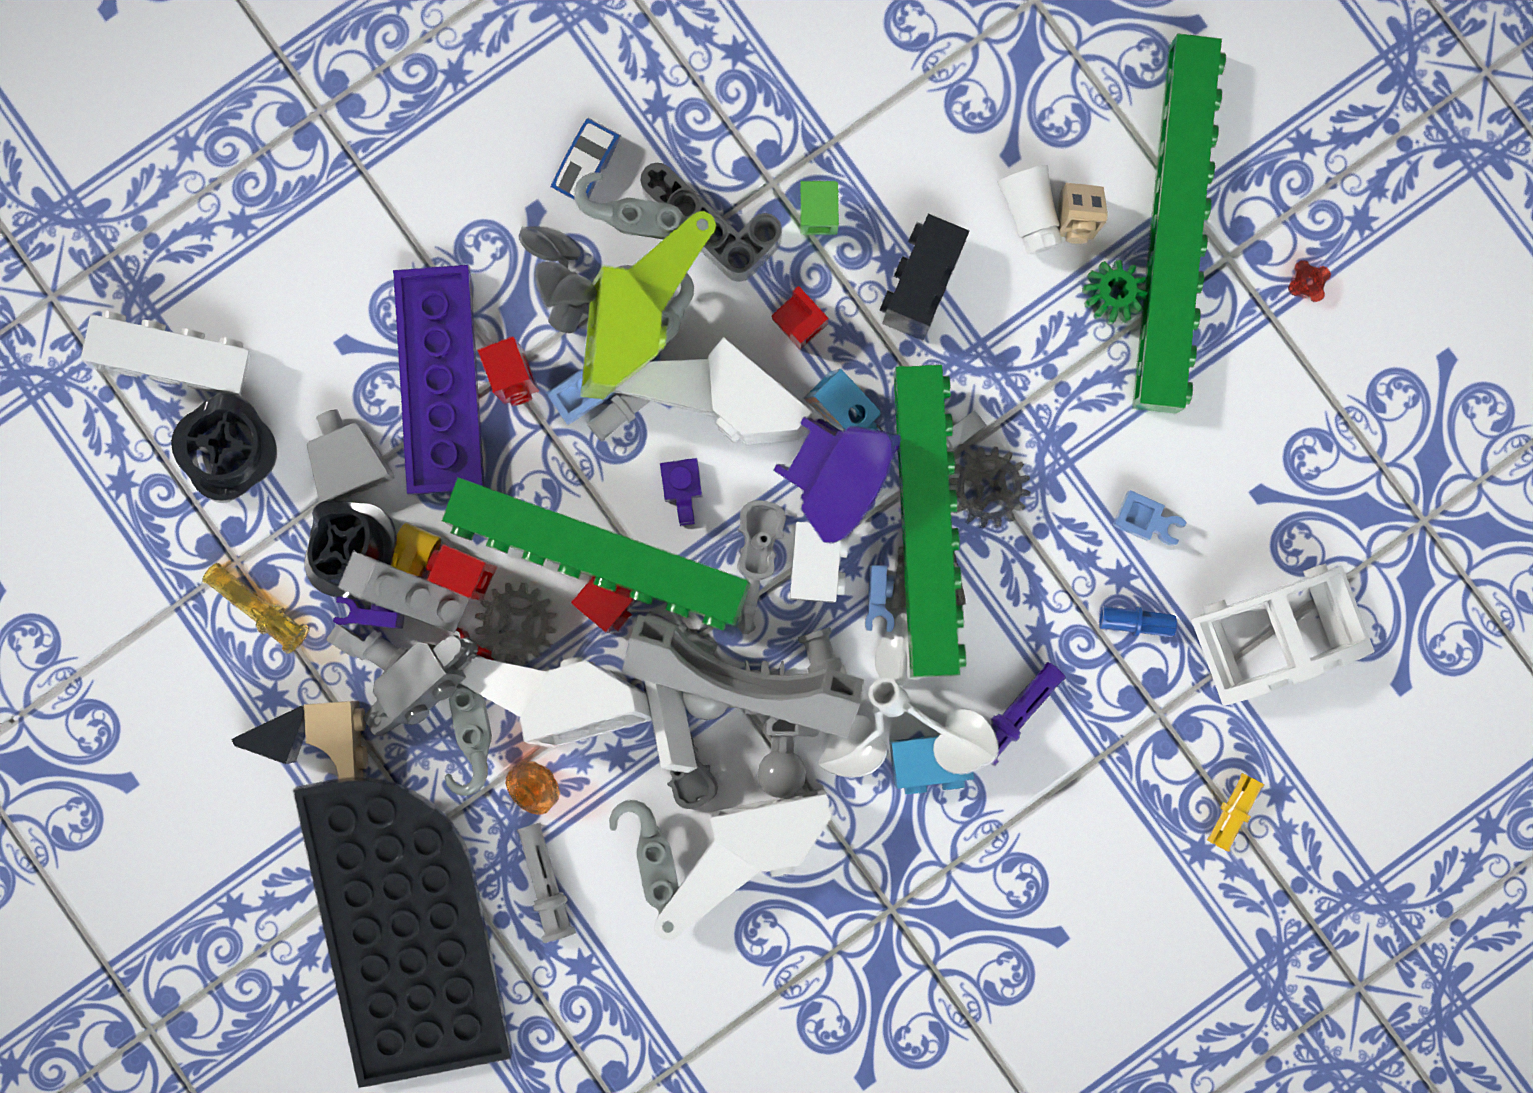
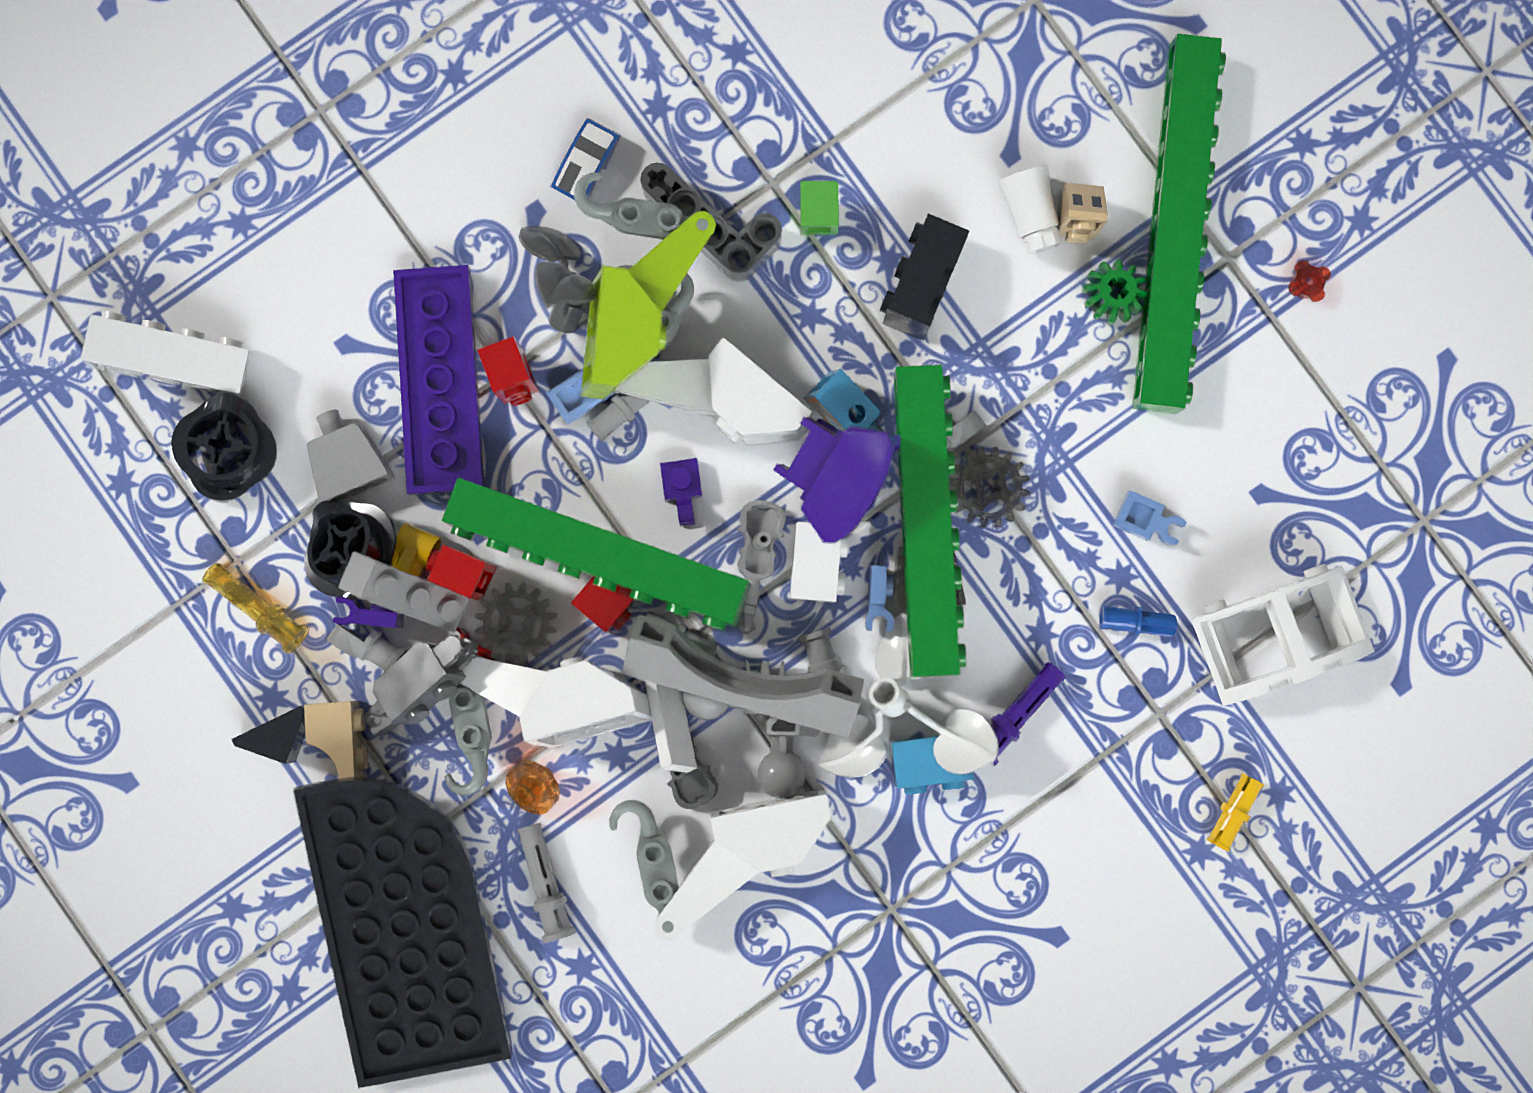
red panel [772,286,829,350] -> none

